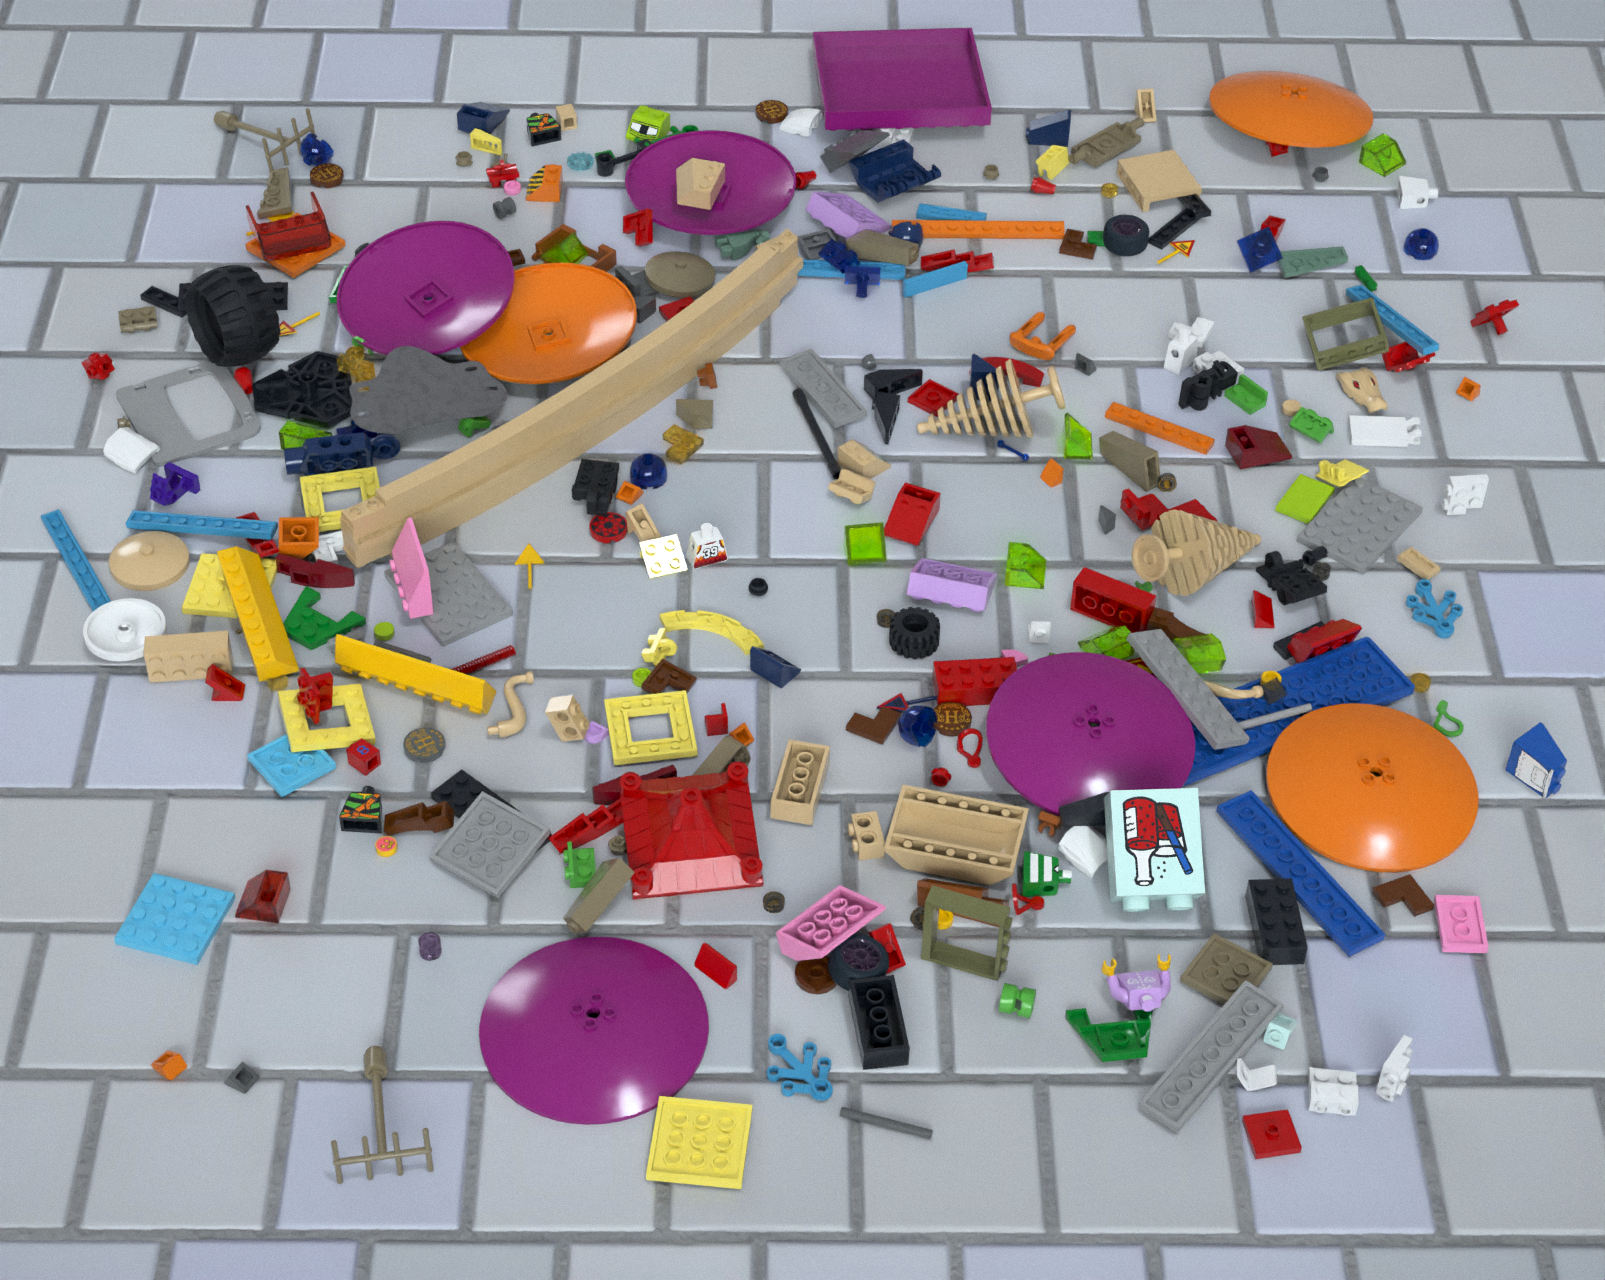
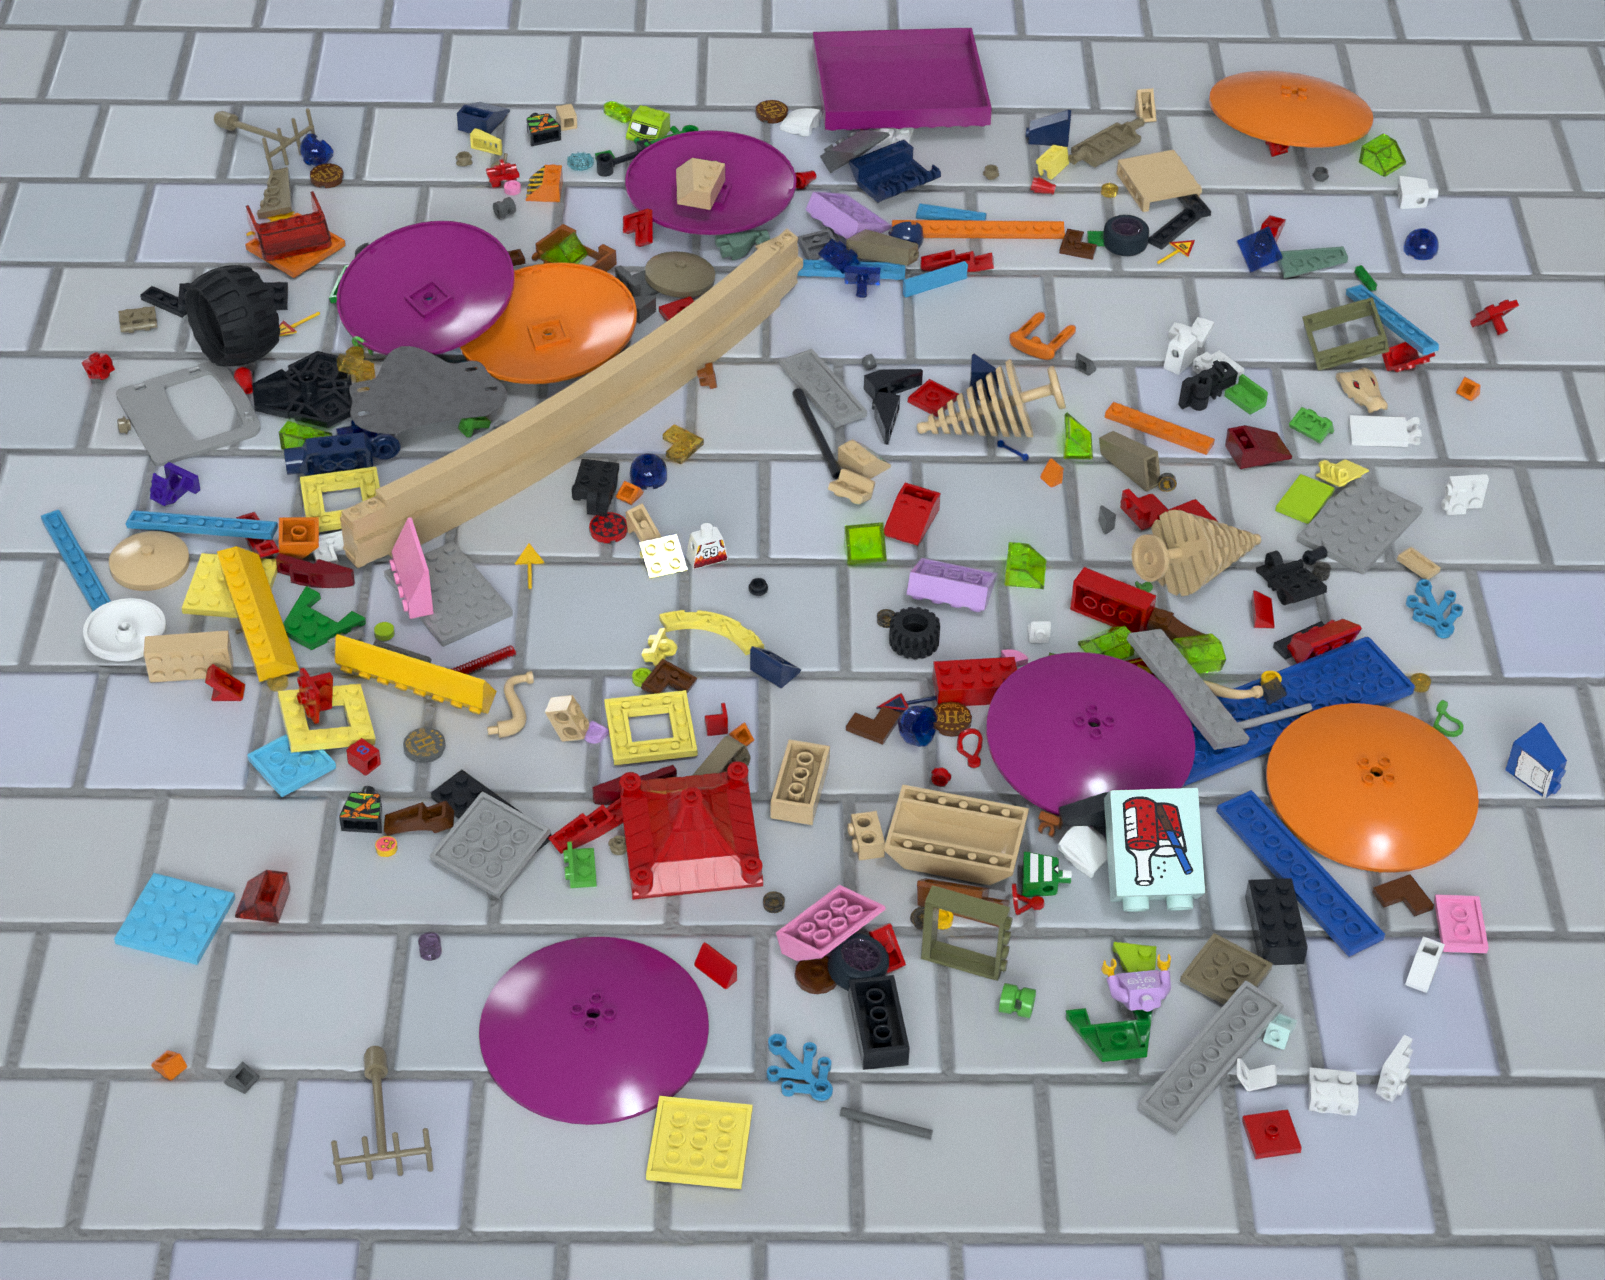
white slope [103,427,160,474] -> none
dark tan slope [563,858,635,933] -> none
dark tan slope [676,399,713,429] -> none
red slope [969,357,1044,387] -> none
tan tile [1282,399,1301,417] -> none
none -> clear neon green plate [603,101,632,123]
none -> lime wing [1113,942,1157,973]
none -> white slope [1405,937,1445,993]

